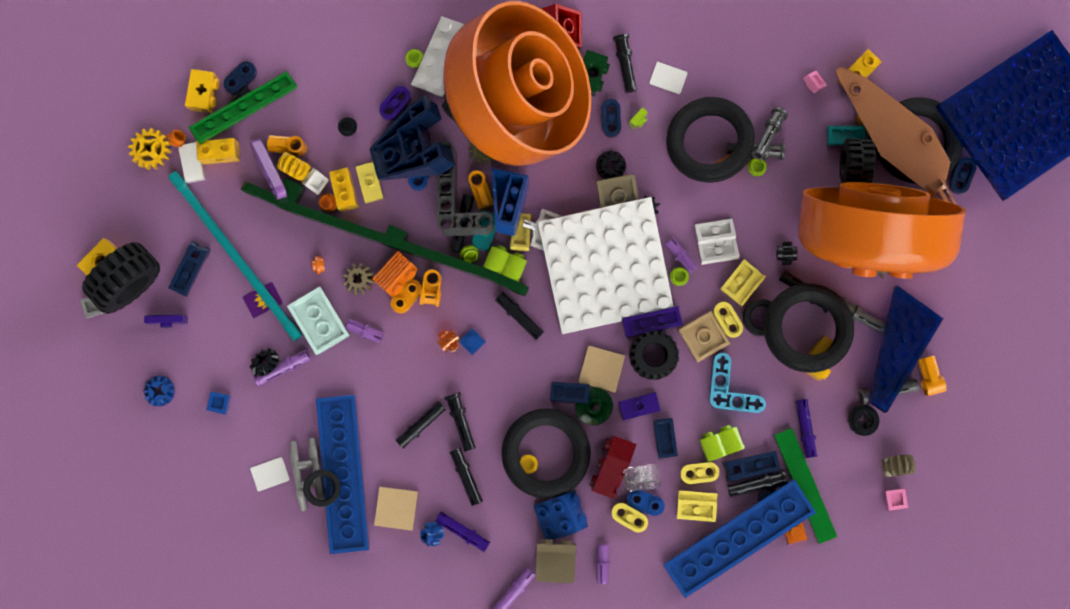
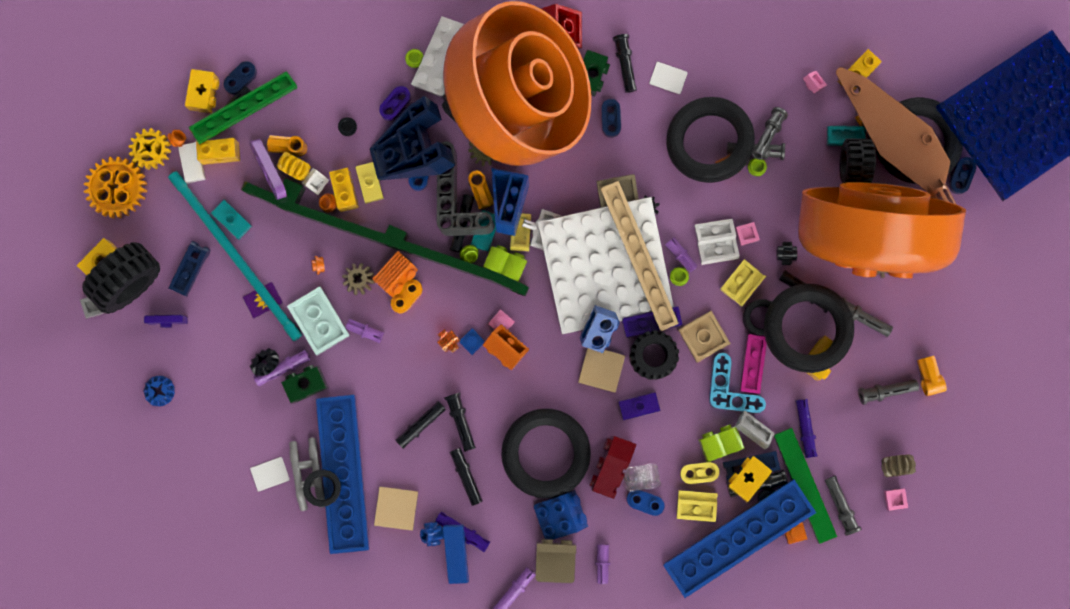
blue plate [206,391,231,415] -> none
light orange piece [420,269,442,307] -> none
black pin [495,292,544,340] -> none
yellow tile [519,454,538,474] -> none
dark blue plate [550,382,591,404] -> none
dark green dish [575,387,613,426] -> none
black gear [596,150,626,179] -> none
light yellow plate [611,503,648,533] -> none
lime plate [629,107,648,130] -> none
dark blue plate [653,418,678,459] -> none
light yellow plate [713,302,743,338] -> none
black gear [848,405,880,436] -> none
clear blue wing [868,285,944,413] -> none
none -> light orange gear [83,156,147,219]
none -> teal plate [211,200,252,240]
none -> dark green brick [281,365,329,404]
none -> blue tile [443,524,469,584]
none -> orange brick [483,324,529,370]
none -> bright pink plate [488,309,515,330]
none -> blue brick [580,305,619,353]
none -> tan plate [600,181,679,331]
none -> yellow brick [728,456,772,503]
none -> bright pink plate [735,222,760,246]
none -> light grey plate [735,411,775,449]
none -> dark pink plate [740,334,767,394]
none -> dark grey pin [824,476,862,536]

